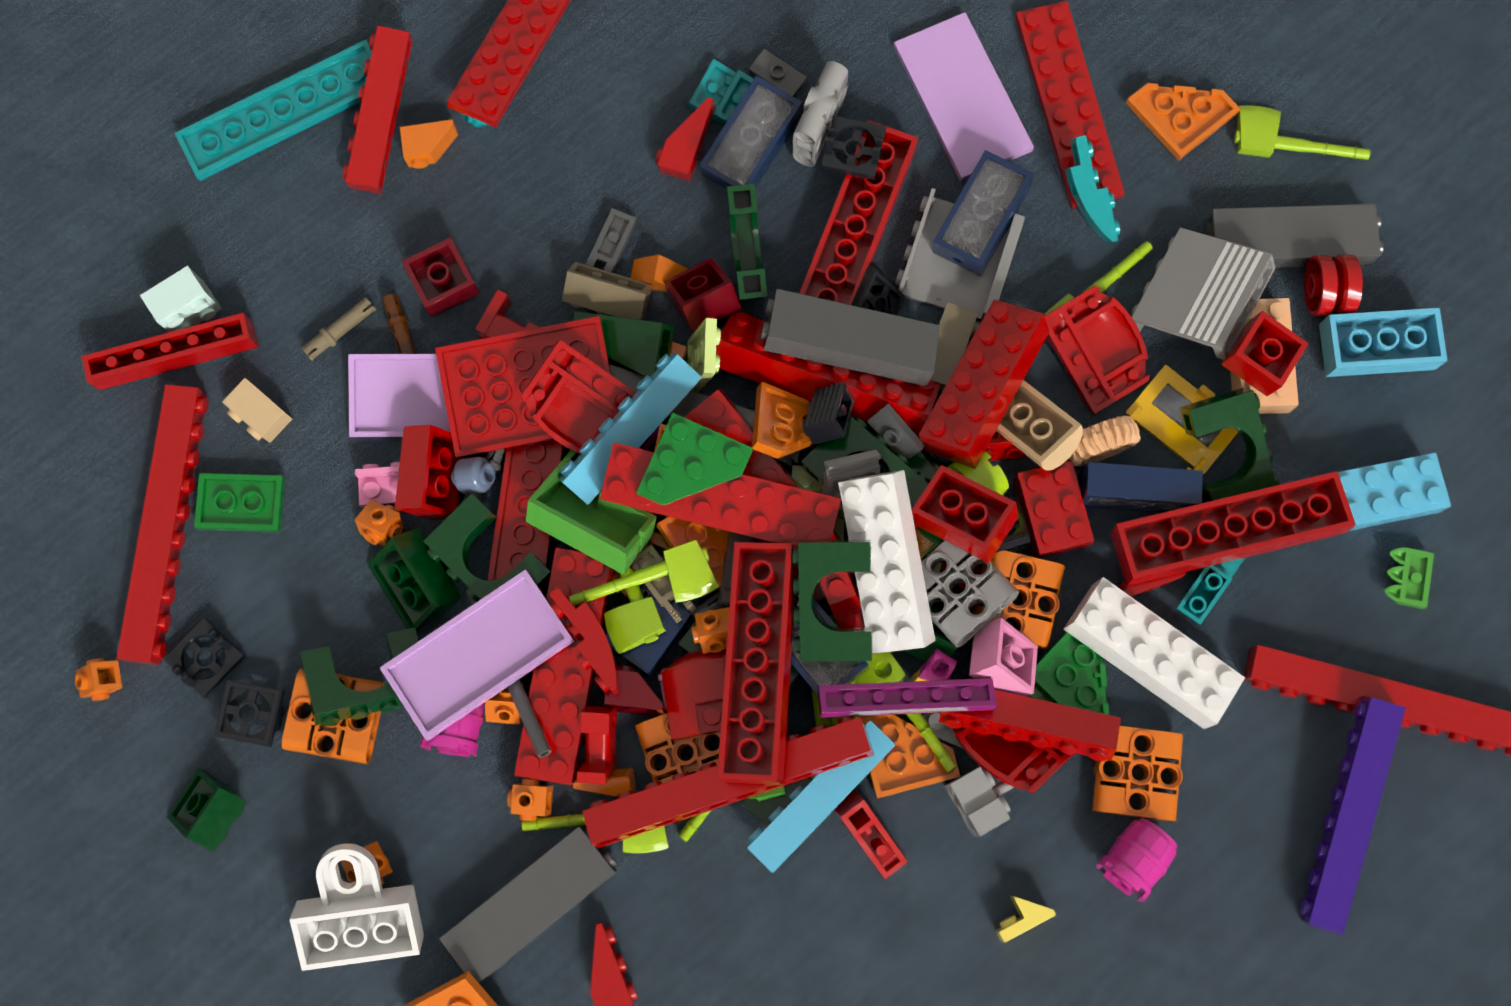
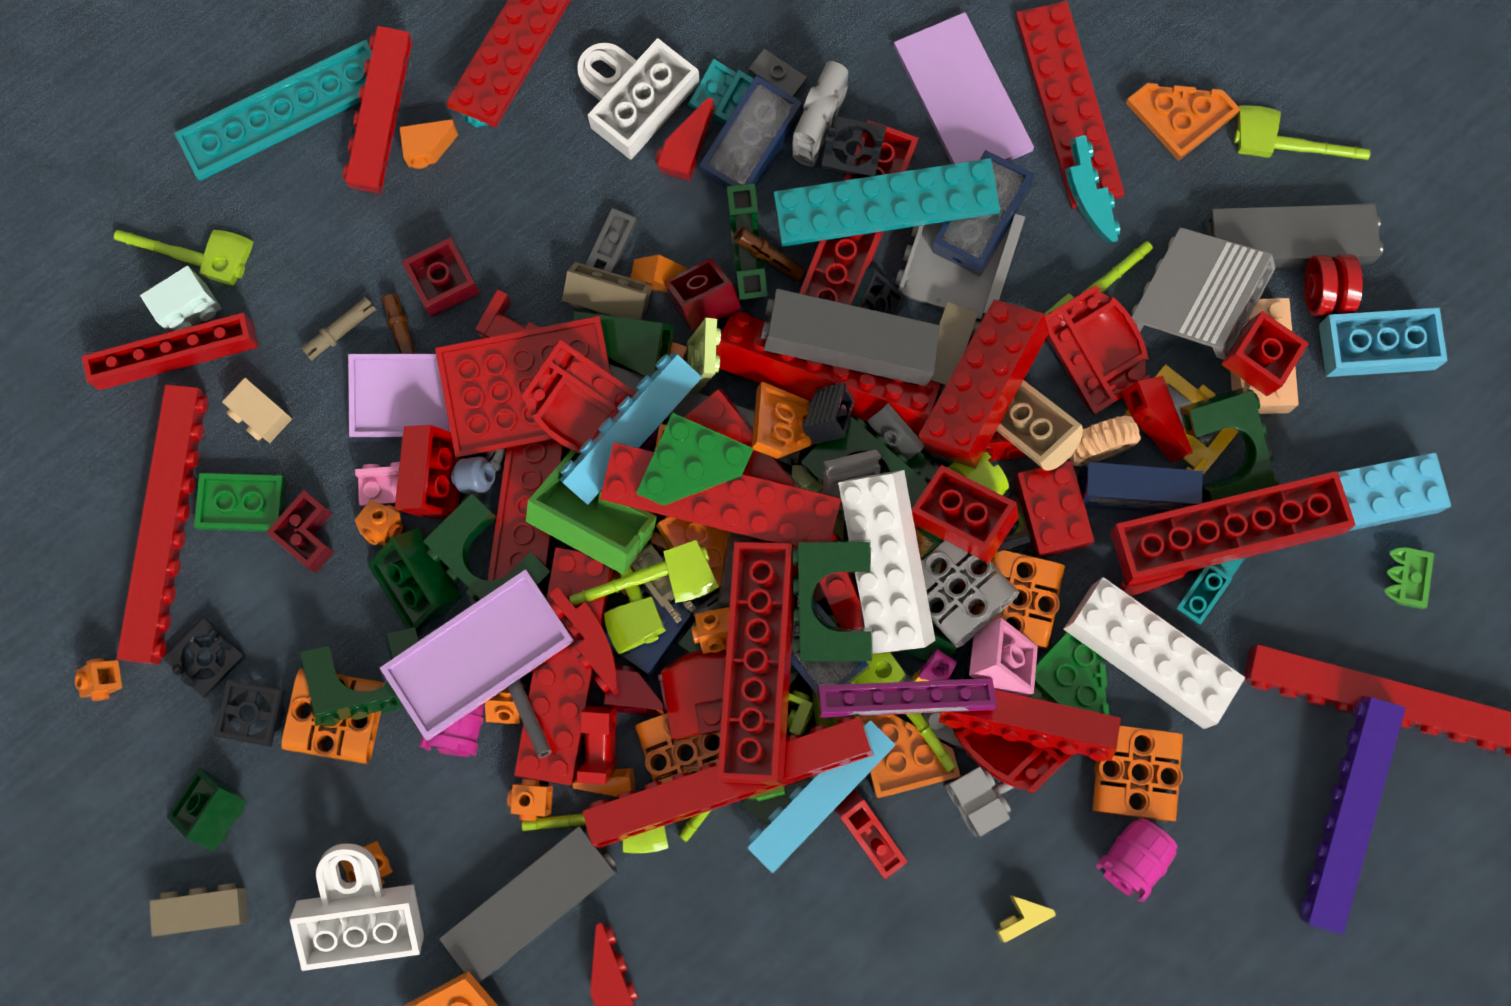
none -> lime piece [114,229,254,286]
none -> dark tan brick [149,883,248,937]
none -> dark red brick [265,490,335,573]
none -> white brick [578,38,700,160]
none -> reddish brown pin [733,226,805,282]
none -> teal plate [774,158,1000,247]
none -> lime bracket [787,690,814,737]
none -> red slope [1121,376,1193,463]

